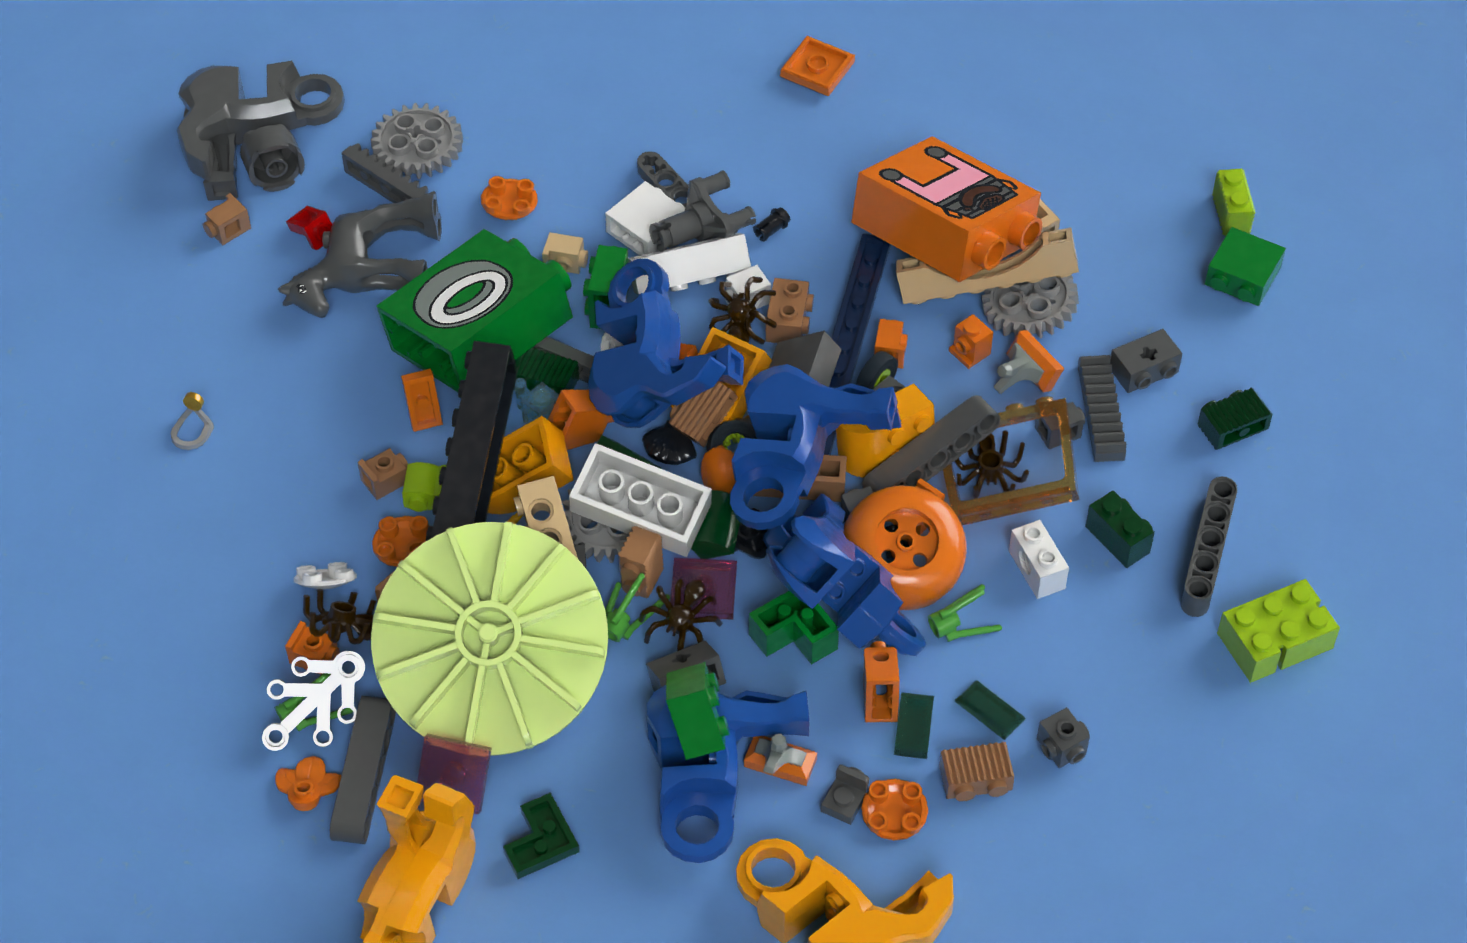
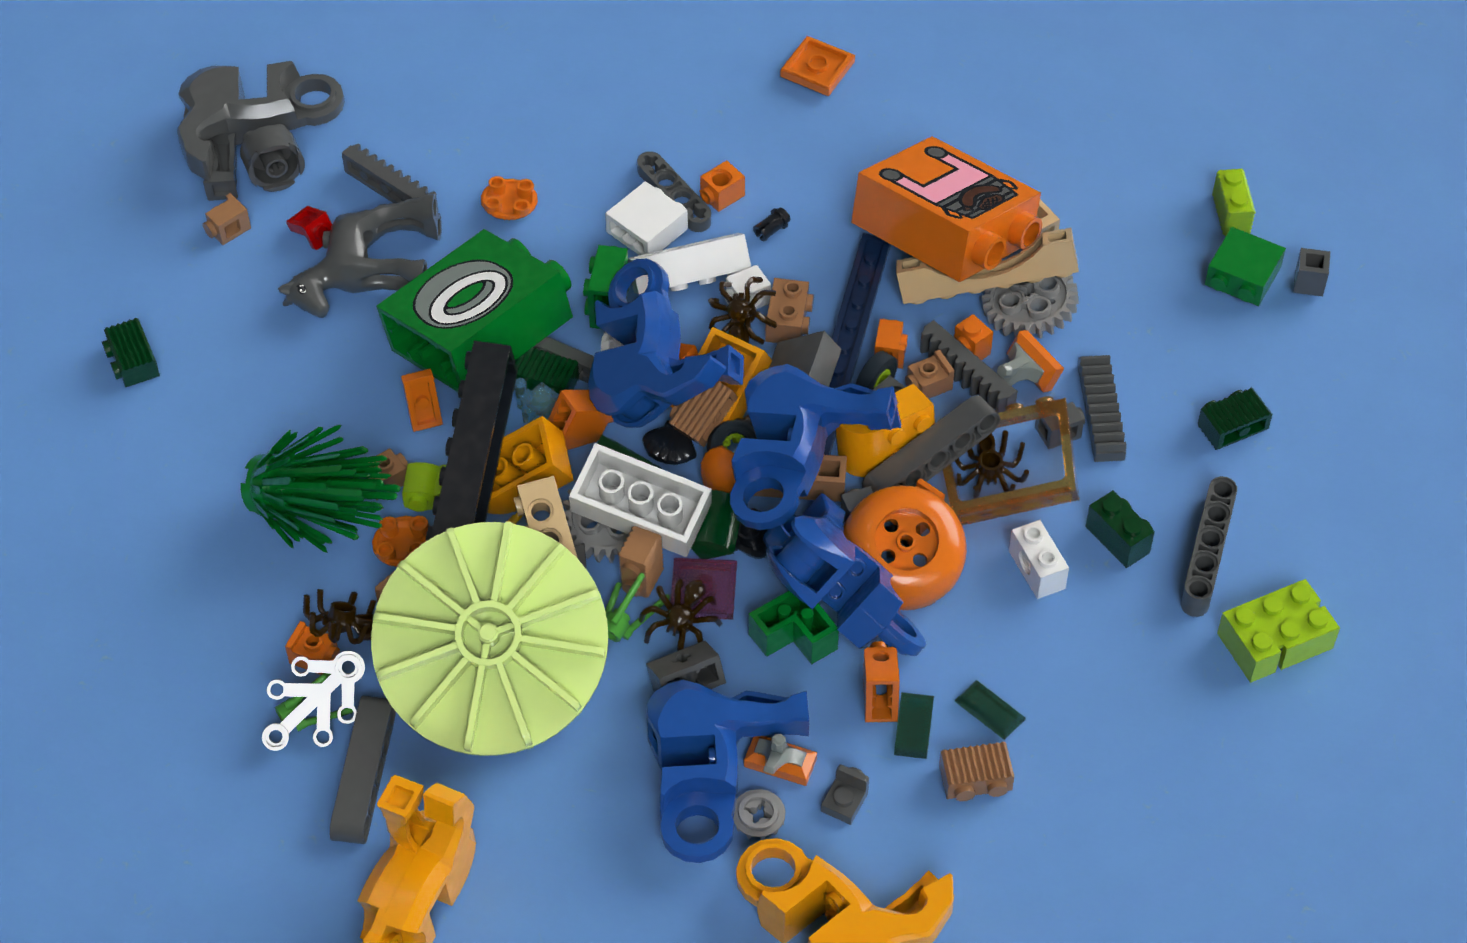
light grey piece [171,392,214,450] -> none
orange plate [275,756,342,811] -> none
white dish [294,562,357,589] -> none
light grey gear [371,103,463,179] -> none
clear pink plate [417,734,492,814] -> none
dark green plate [503,792,579,879] -> none
tan brick [542,232,588,274] -> none
dark grey wheel [649,170,756,251] -> none
green brick [666,662,730,760] -> none
orange dish [861,779,928,841] -> none
bright green plant [928,584,1002,642] -> none
dark grey brick [1037,707,1090,768] -> none
dark grey brick [1110,329,1183,393] -> none
none -> dark green brick [101,318,160,388]
none -> green plant [241,425,400,553]
none -> orange brick [700,160,745,212]
none -> light grey gear [733,789,786,840]
none -> medium nougat brick [905,350,954,399]
none -> dark grey gear [920,320,1018,417]
none -> dark grey brick [1293,248,1330,297]

